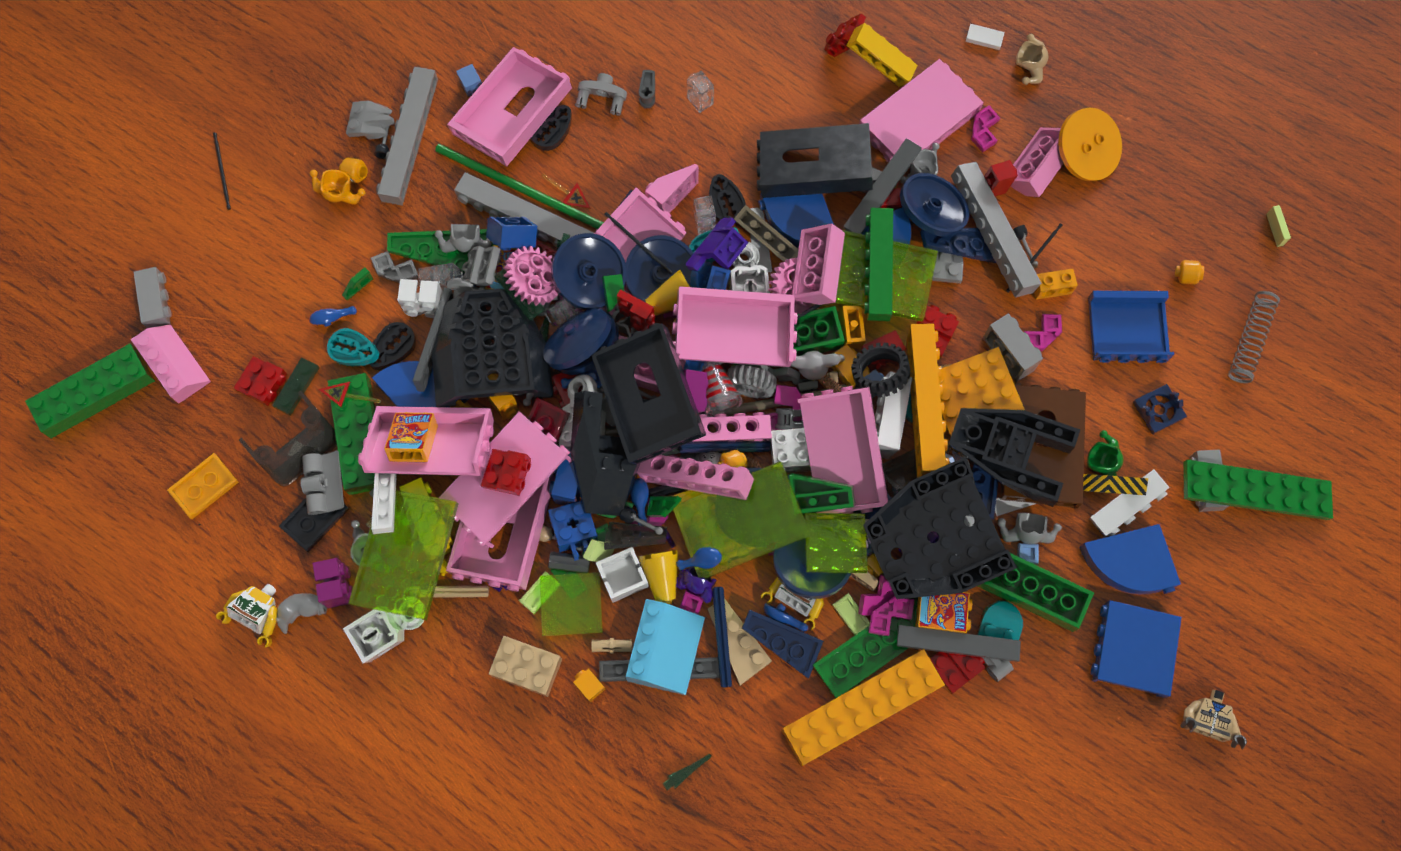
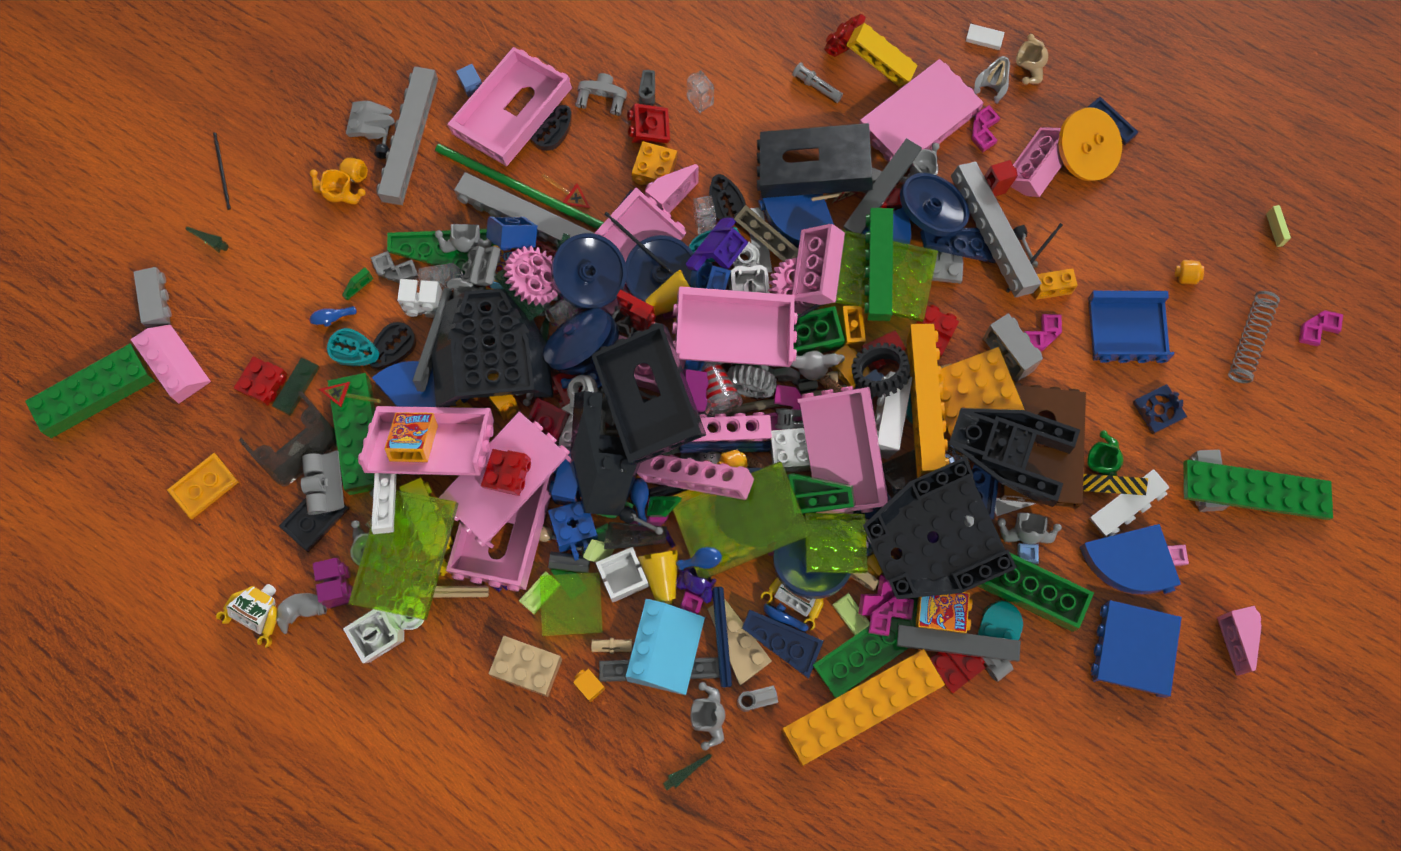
green tile [602,274,624,312] -> none
torso [1180,690,1247,750] -> none
none -> clear green piece [185,227,229,253]
none -> red plate [627,103,670,144]
none -> light orange brick [632,141,677,185]
none -> light grey piece [690,682,726,750]
none -> light grey piece [737,685,778,712]
none -> light grey pin [792,62,843,103]
none -> tan piece [811,191,860,204]
none -> light grey animal [974,56,1010,104]
none -> dark blue tile [1087,97,1139,146]
none -> bright pink tile [1168,545,1189,566]
none -> bright pink slope [1217,606,1262,676]
none -> dark pink tile [1299,310,1343,346]

